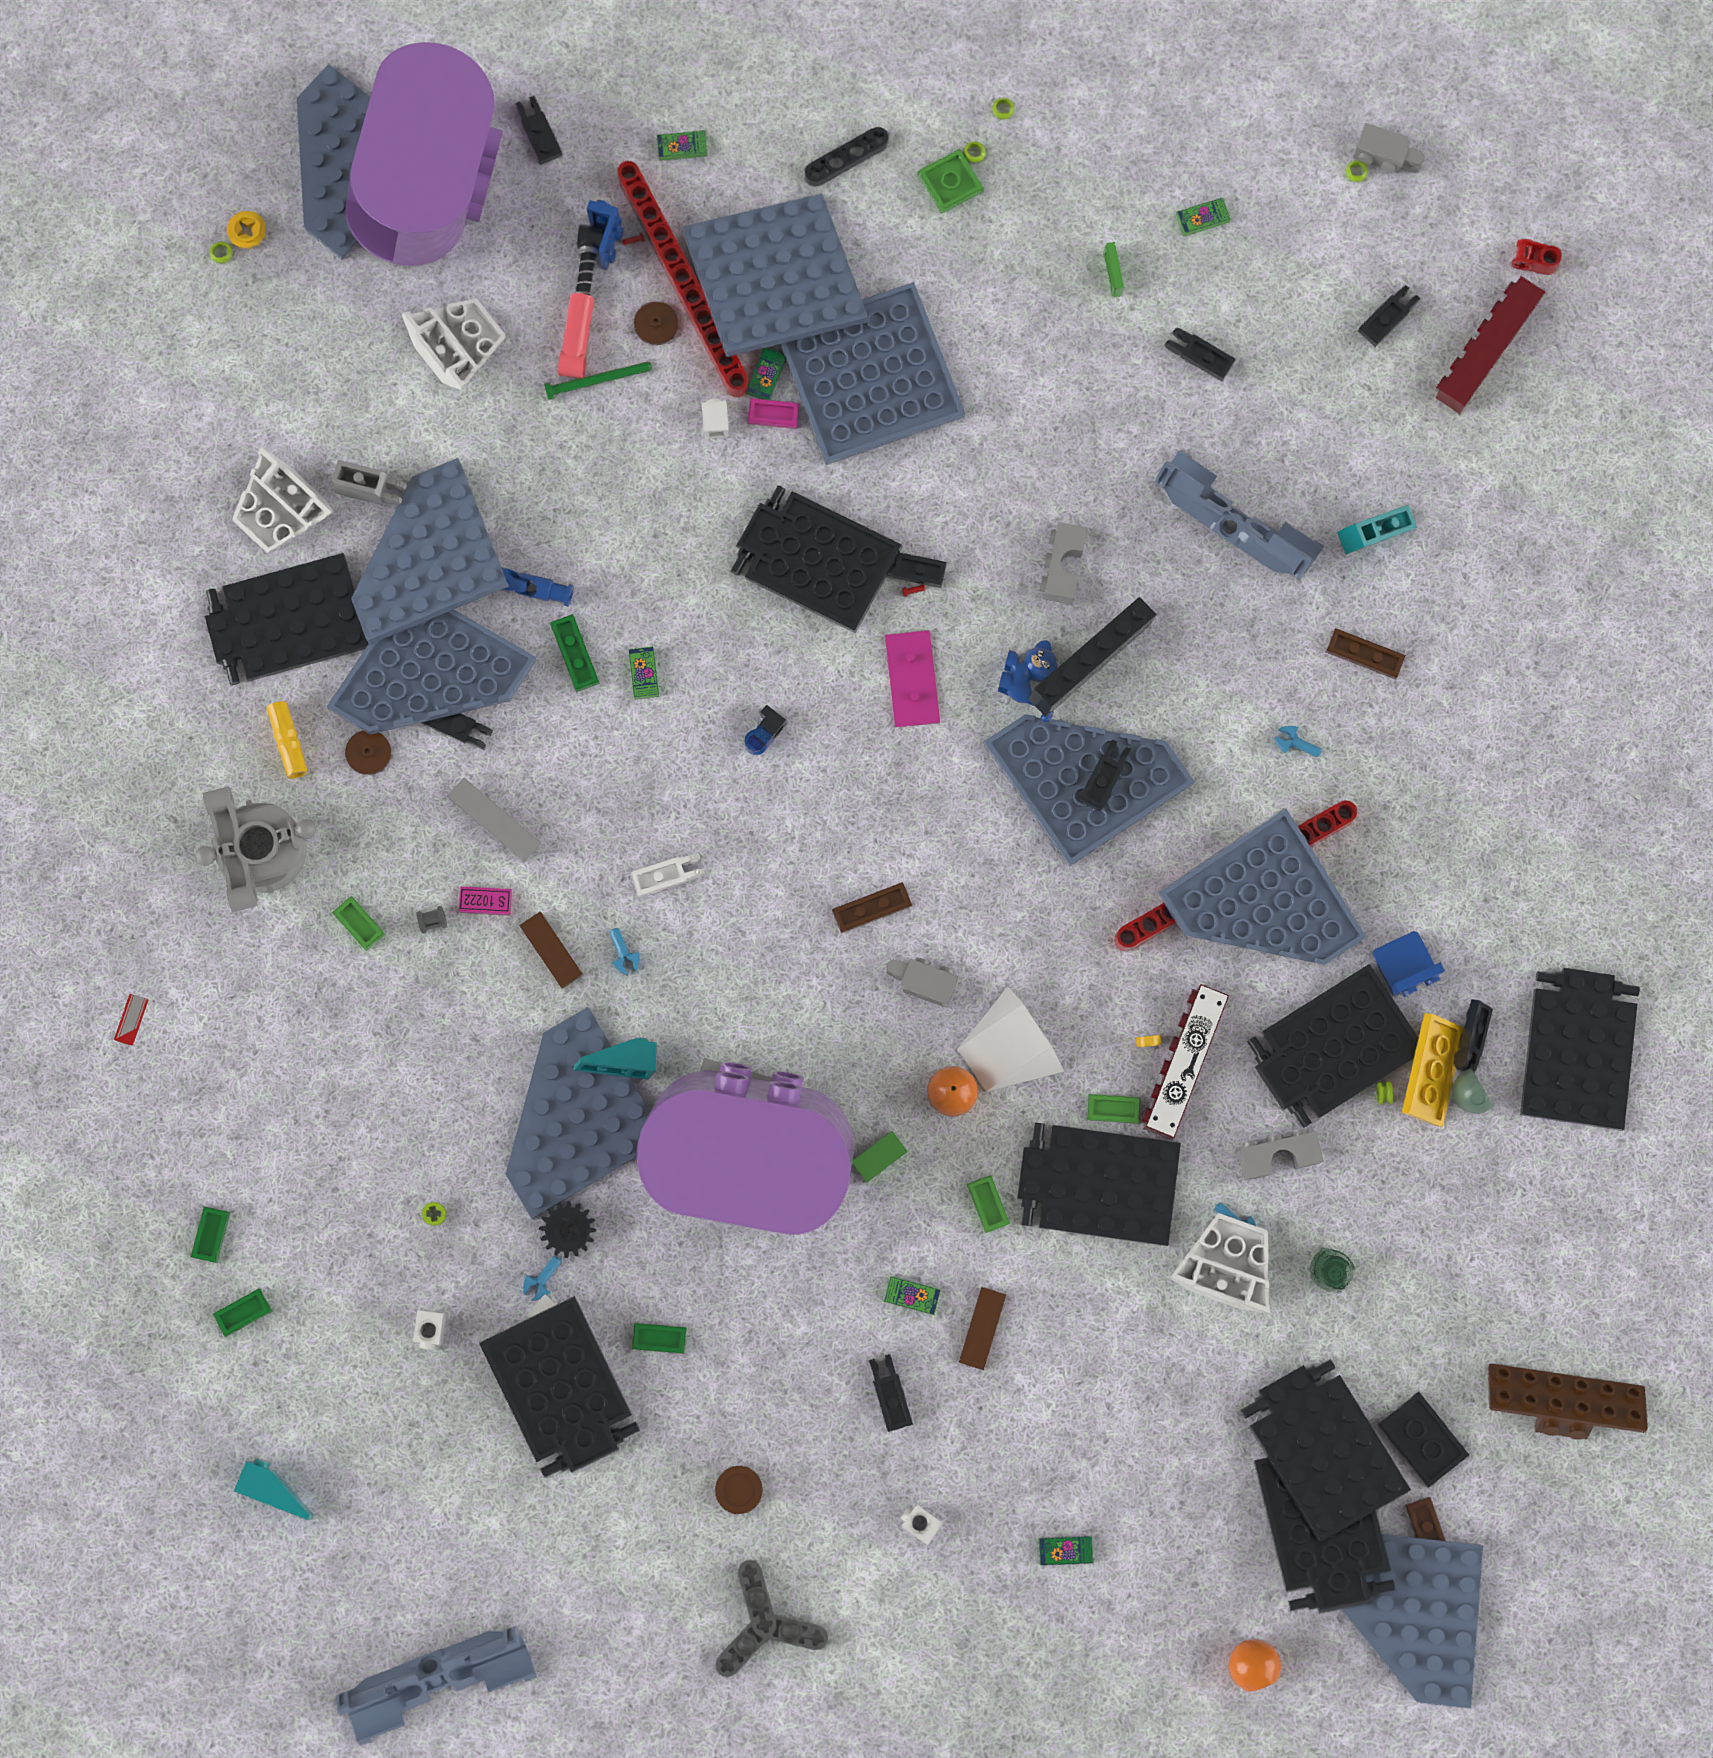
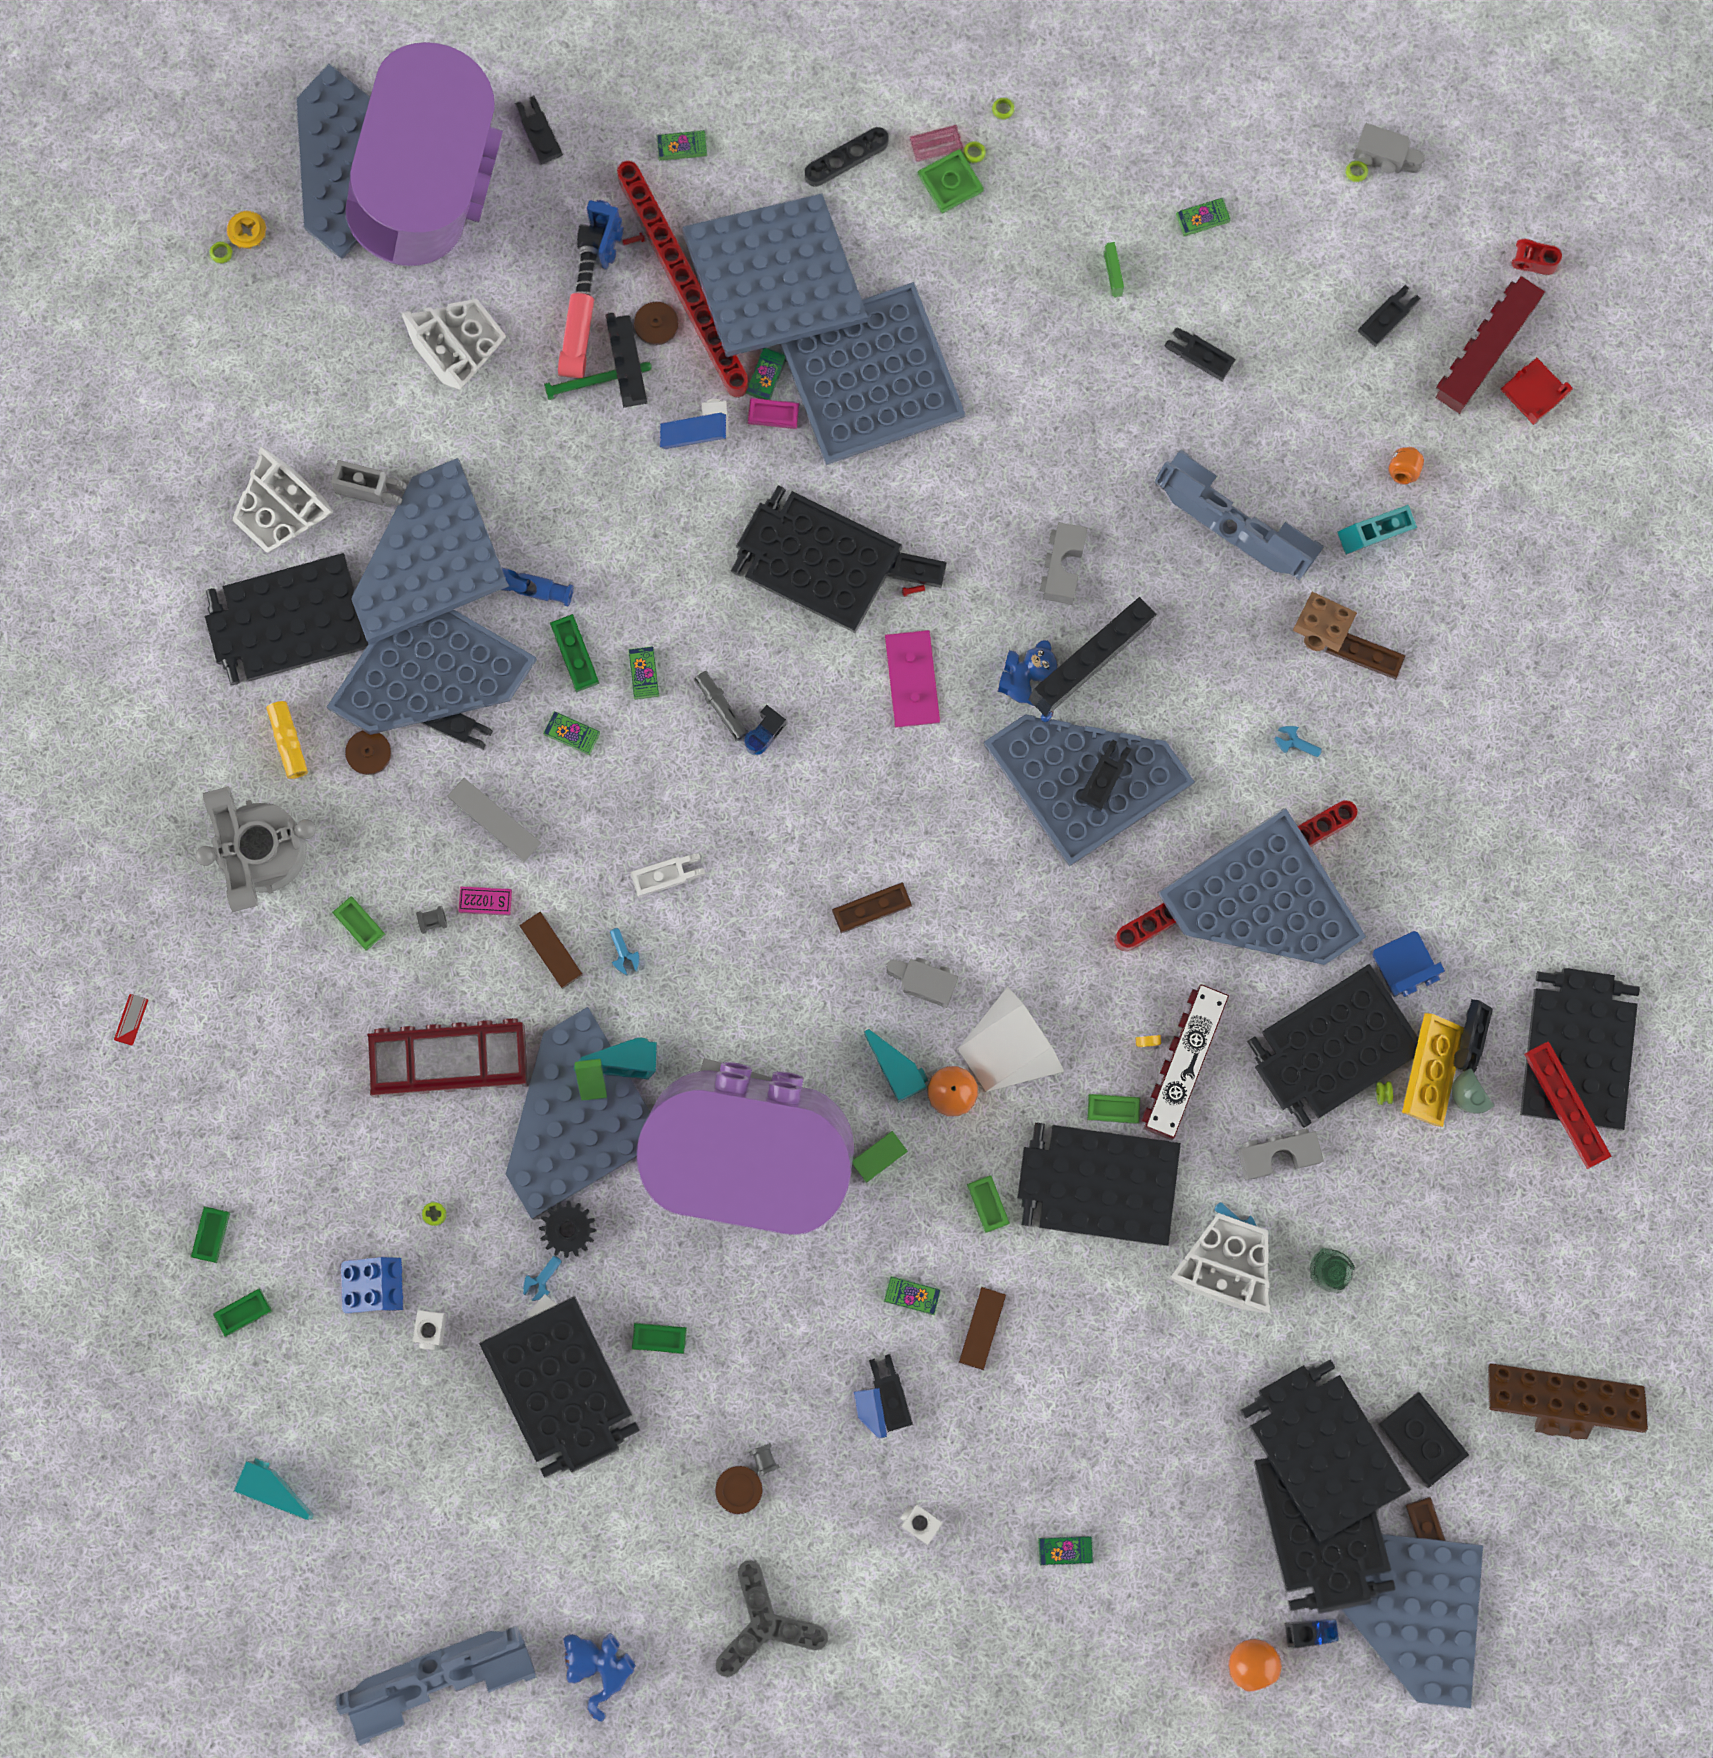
none -> blue bracket [341,1257,403,1314]
none -> window [367,1018,528,1098]
none -> tile [543,711,600,755]
none -> blue animal [564,1633,636,1722]
none -> bright green tile [575,1059,607,1101]
none -> black hinge [605,312,648,408]
none -> blue tile [660,412,726,449]
none -> dark grey pin [694,671,749,741]
none -> dark grey bush [749,1443,780,1477]
none -> tile [854,1388,887,1439]
none -> teal slope [864,1029,928,1103]
none -> clear pink tile [910,124,963,162]
none -> leg [1285,1619,1339,1649]
none -> medium nougat plate [1292,592,1357,652]
none -> orange head [1388,447,1424,485]
none -> red piece [1500,357,1573,425]
none -> red plate [1524,1041,1612,1169]

